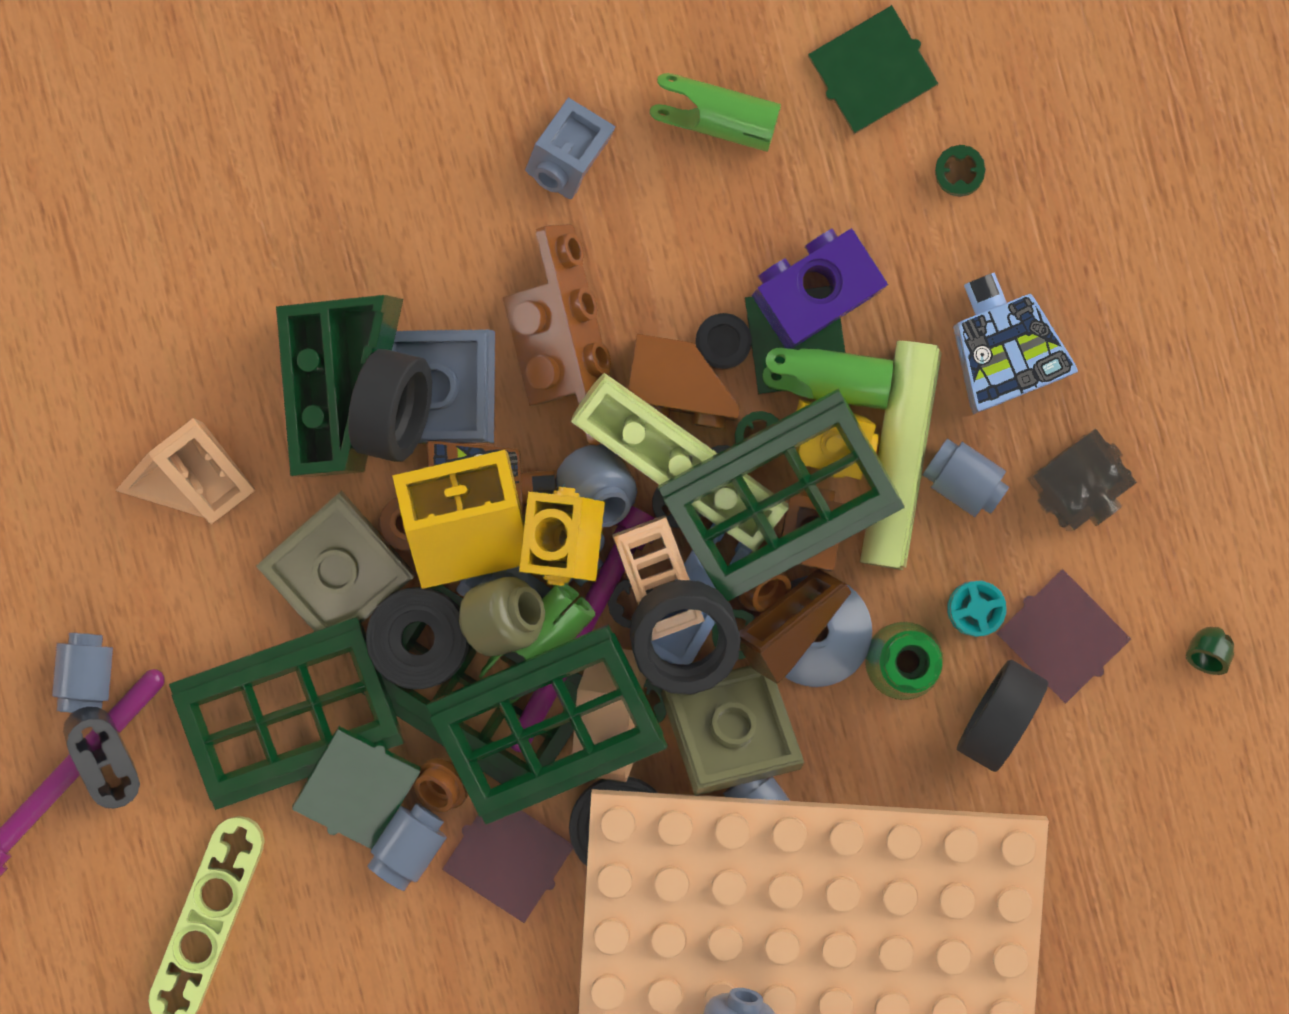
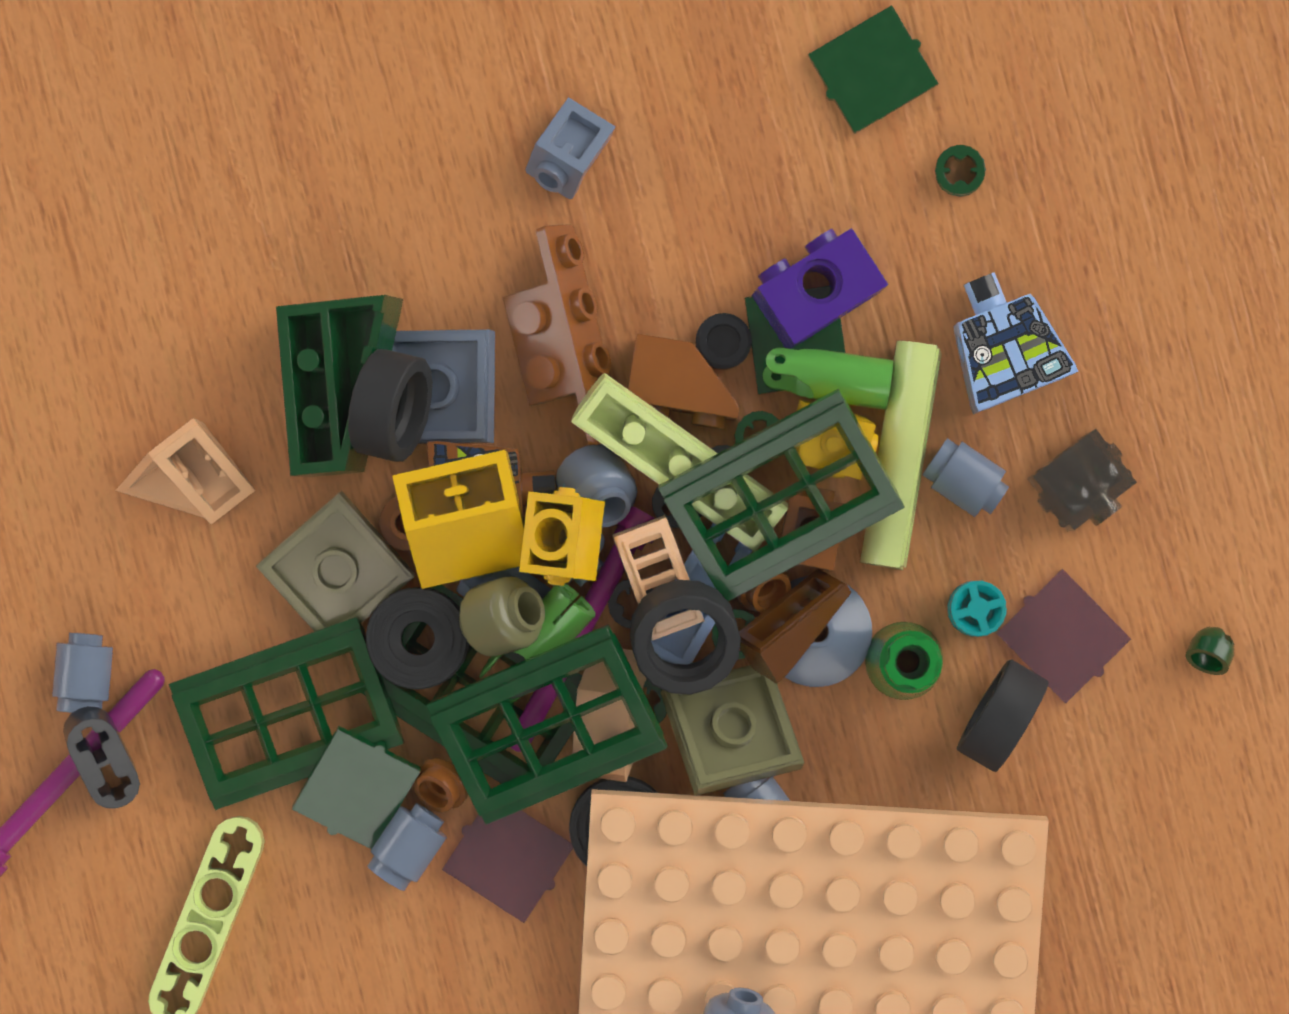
bright green piece [650,73,781,152] -> none

